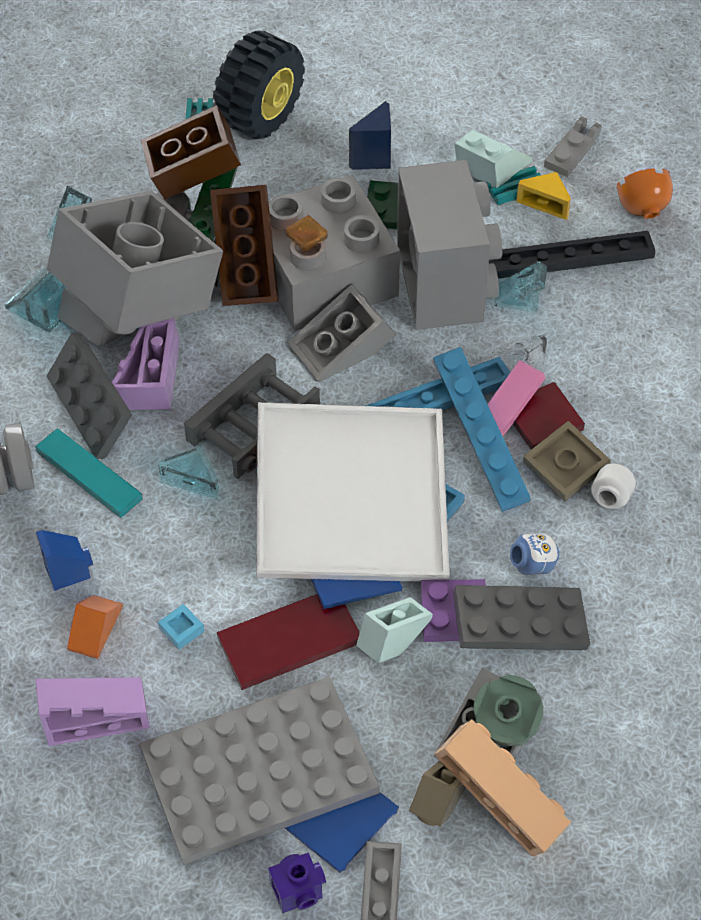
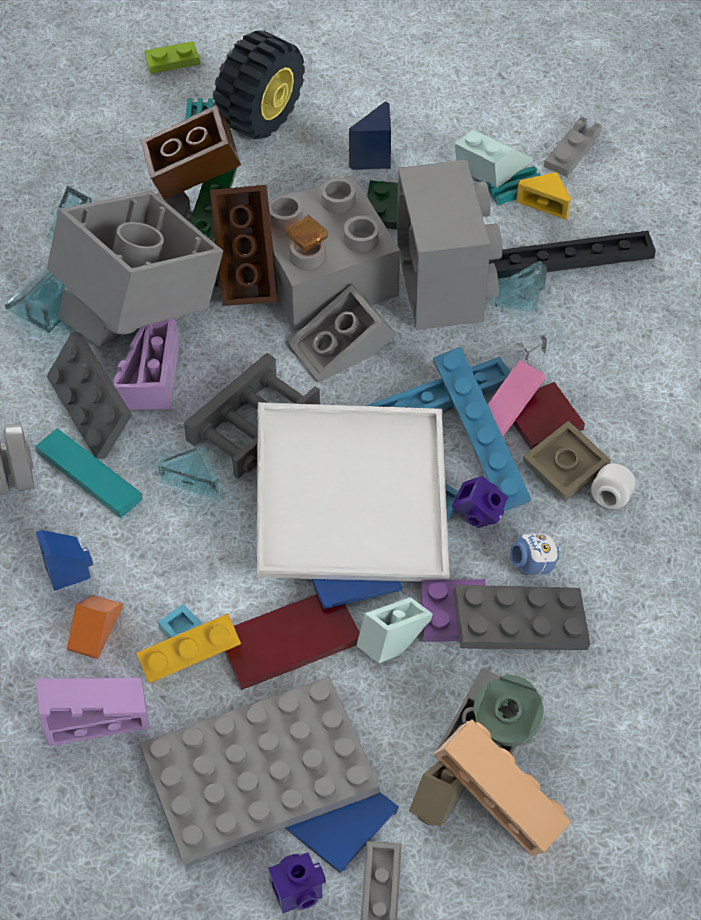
orange cylinder [617,168,673,219] -> none
none -> yellow plate [136,613,241,683]
none -> lime plate [144,41,200,74]
none -> dark purple brick [451,476,508,528]

